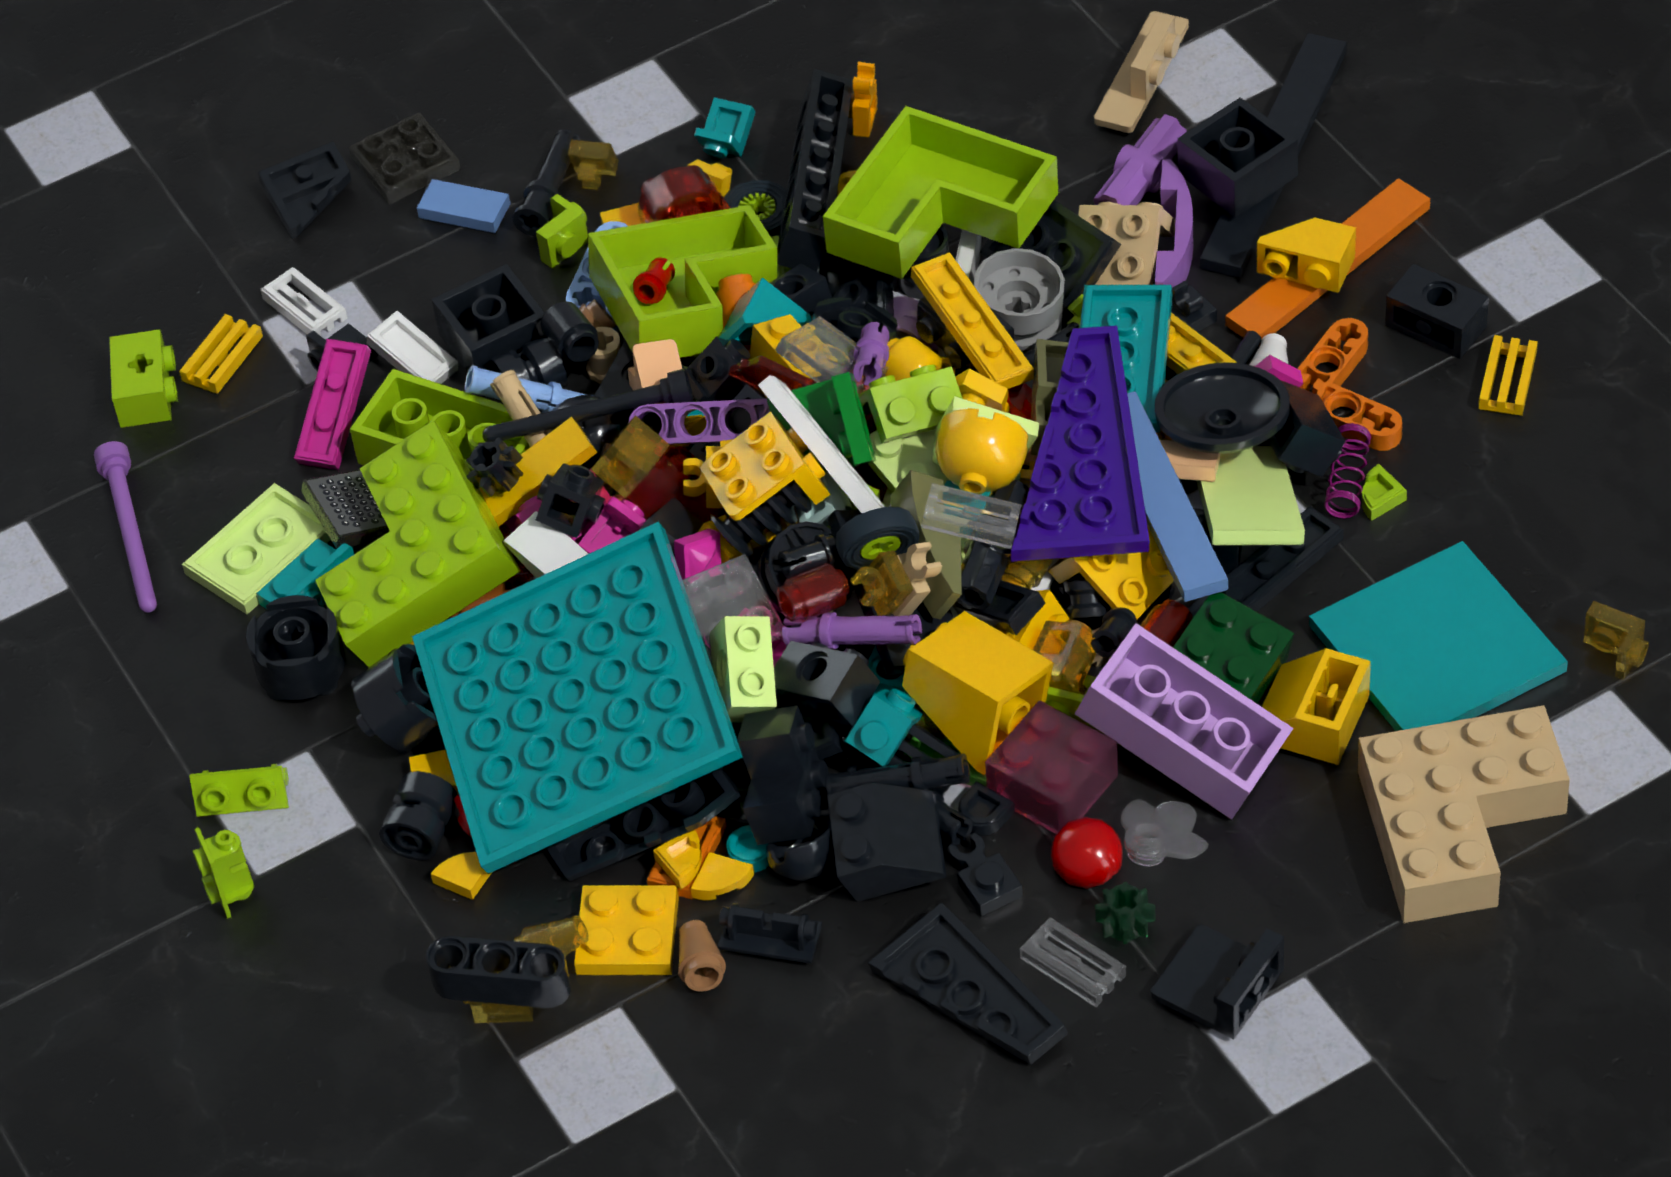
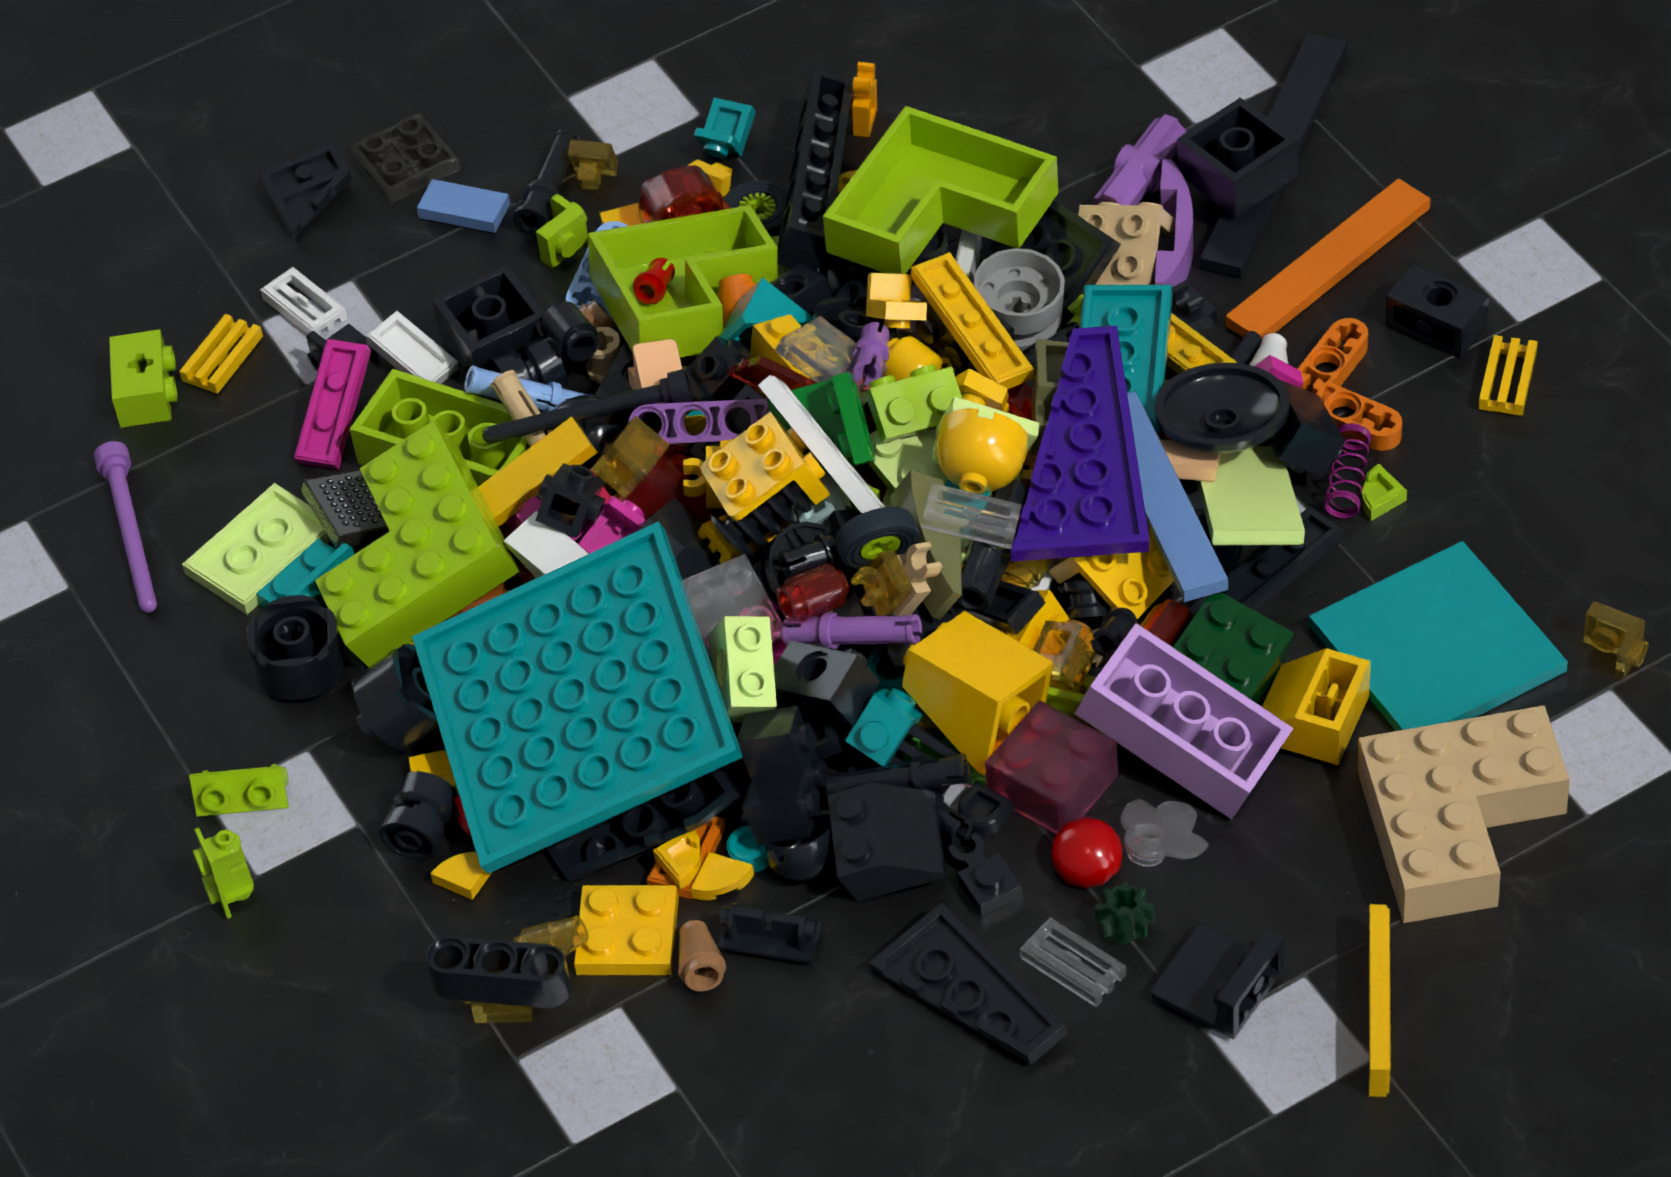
black gear [466,438,523,497] -> none
dark pink tile [674,528,722,587] -> none
tan bracket [1094,11,1189,133] -> none
yellow slope [1257,218,1356,293] -> none
none -> yellow bracket [866,273,927,328]
none -> yellow tile [1369,904,1390,1097]

